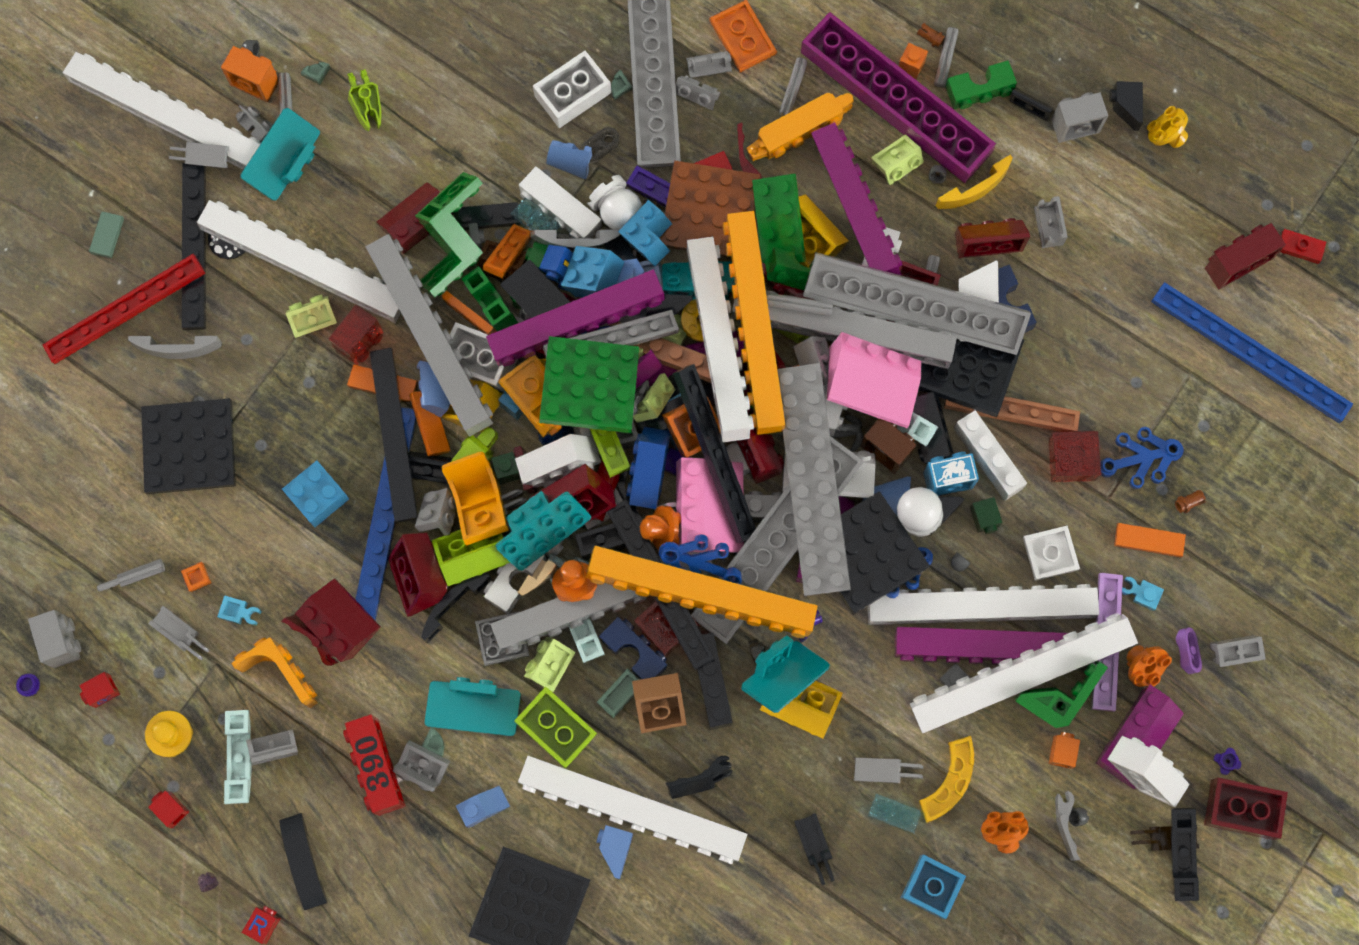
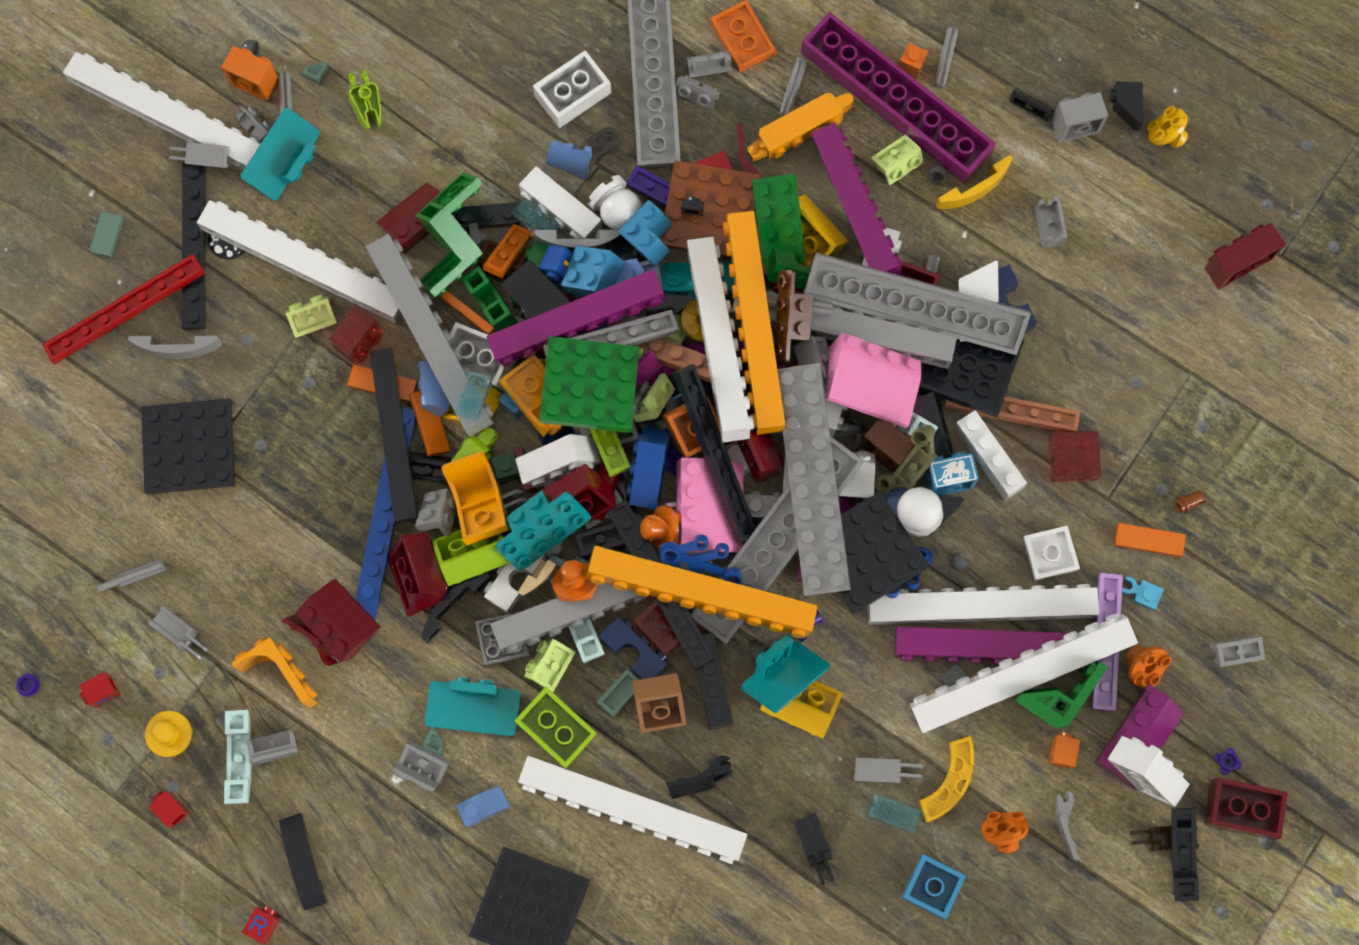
light grey brick [28,610,81,668] -> none
orange tile [181,562,212,592] -> none
hinge [198,872,219,892] -> none
medium azure plate [217,596,262,625] -> none
dark azure brick [282,460,349,528] -> none
red brick [343,714,406,816] -> none
medium blue slope [596,825,633,880] -> none
sand green tile [611,70,632,100] -> none
dark orange pin [917,23,945,48] -> none
green arch [945,60,1017,110] -> none
dark red slope [955,218,1030,259] -> none
dark green brick [970,497,1003,534] -> none
dark grey hinge [1069,807,1089,827] -> none
blue plant [1098,427,1183,489] -> none
blue plate [1151,282,1353,424] -> none
medium lavender plate [1176,627,1202,674] -> none
red plate [1280,229,1327,264] -> none
none -> clear light blue slope [454,370,493,420]
none -> black plate [681,197,704,216]
none -> reddish brown bracket [774,270,813,362]
none -> olive plate [875,425,938,494]

